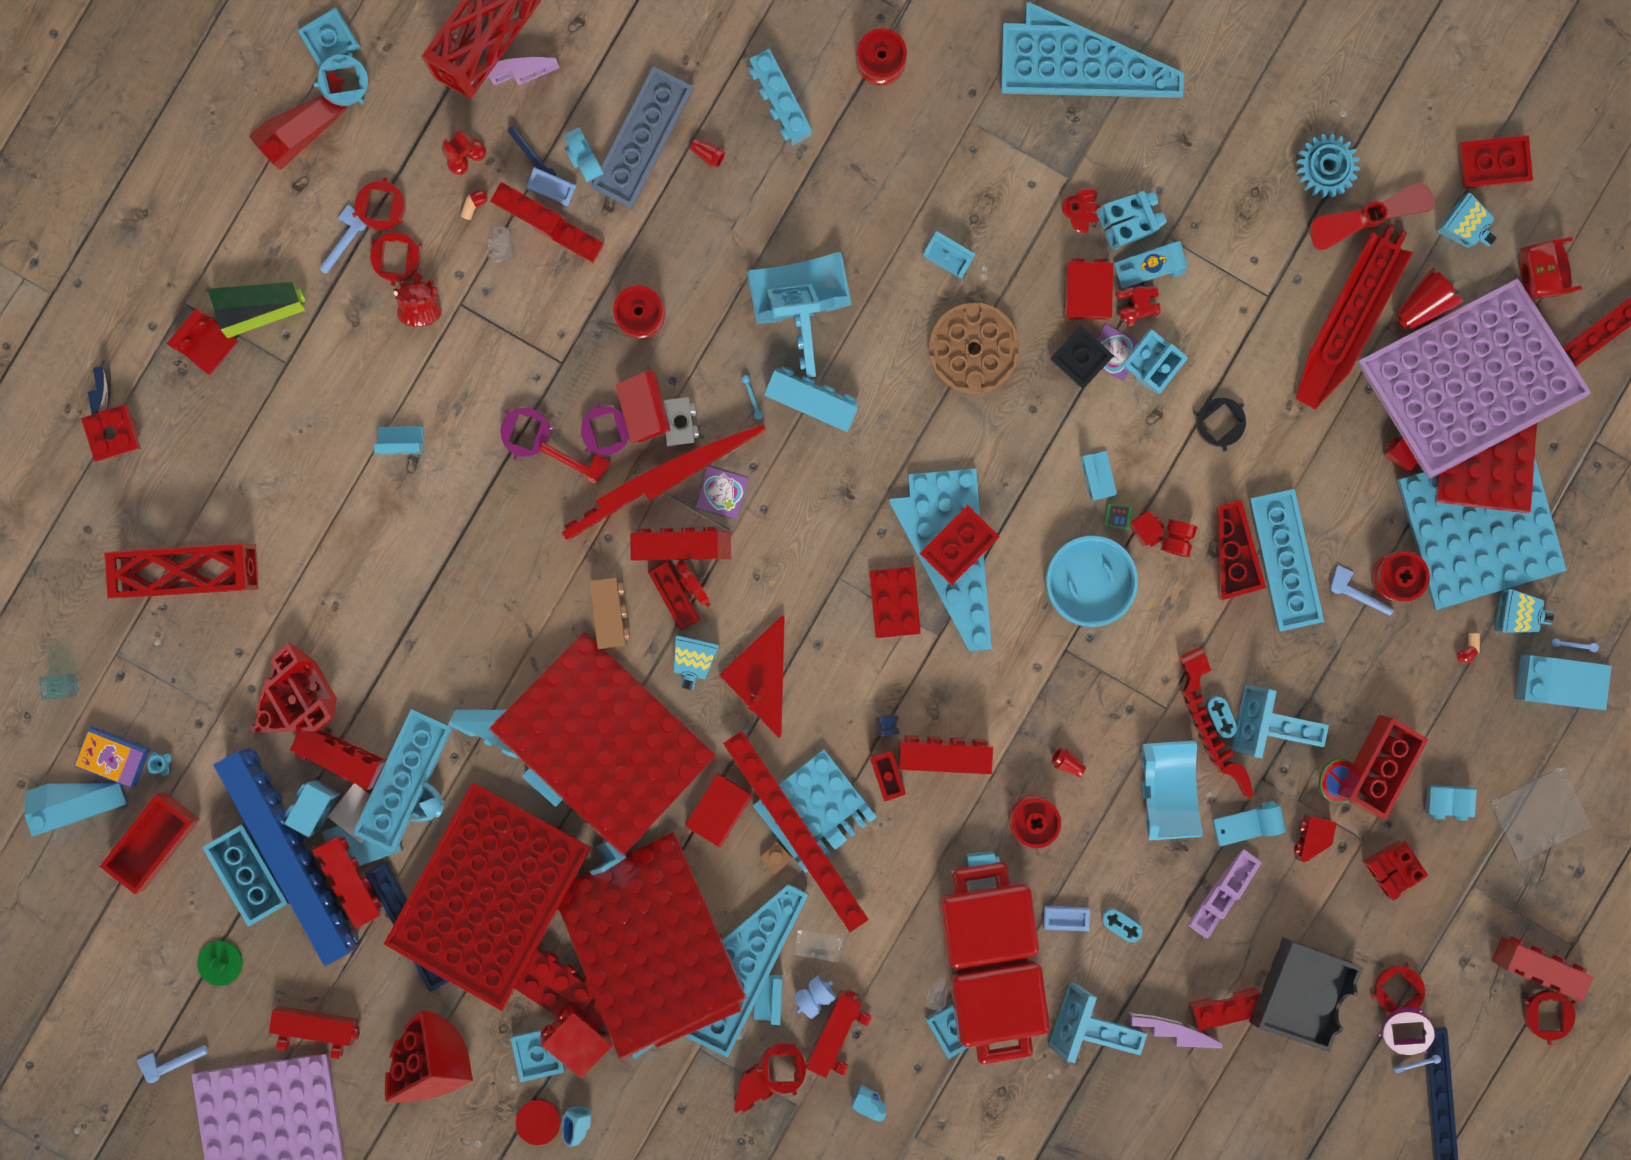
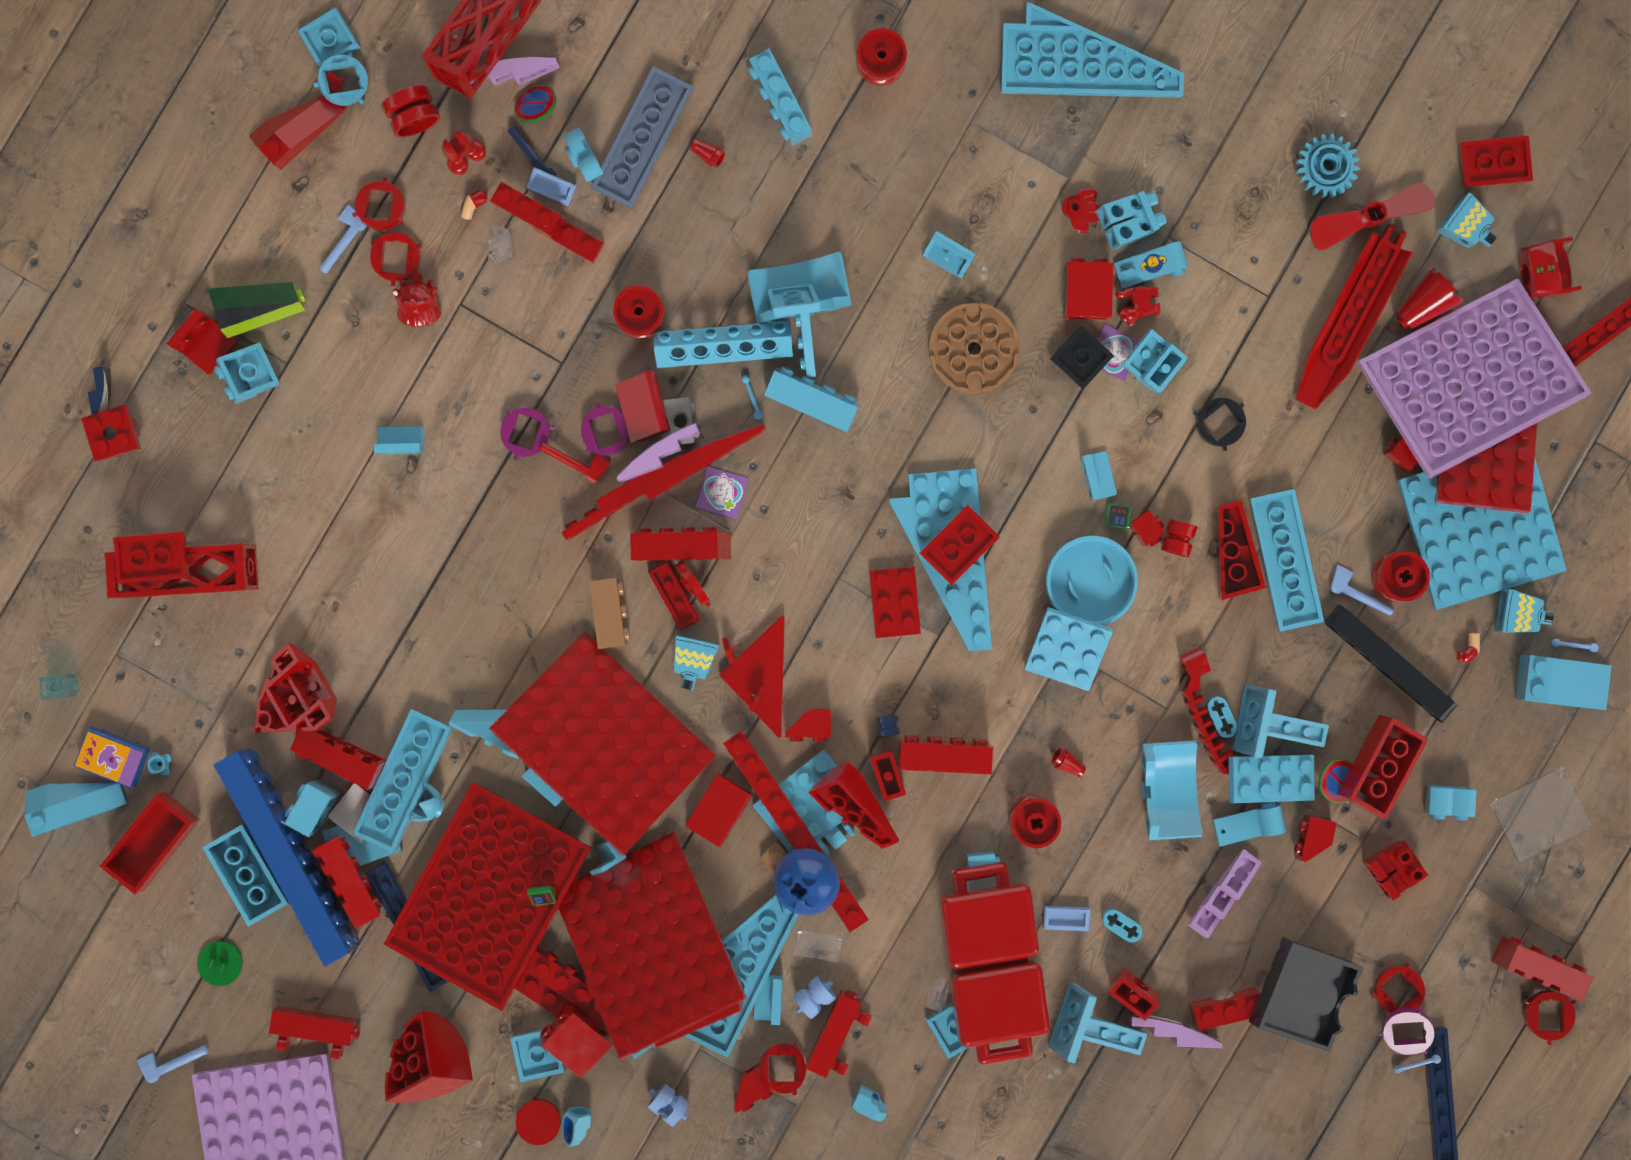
none -> red plate [113,532,189,584]
none -> medium azure plate [214,342,279,404]
none -> red wheel [381,85,441,138]
none -> piece [514,84,557,123]
none -> slope [528,886,556,906]
none -> lavender slope [617,423,700,482]
none -> light blue wheel [647,1083,690,1127]
none -> medium azure brick [654,321,793,368]
none -> red piece [721,637,737,664]
none -> blue piece [773,848,840,916]
none -> red slope [785,709,831,742]
none -> red wedge [808,761,899,849]
none -> medium azure plate [1024,607,1113,691]
none -> red brick [1108,967,1160,1021]
none -> medium azure plate [1229,754,1315,803]
none -> black beam [1324,604,1458,723]

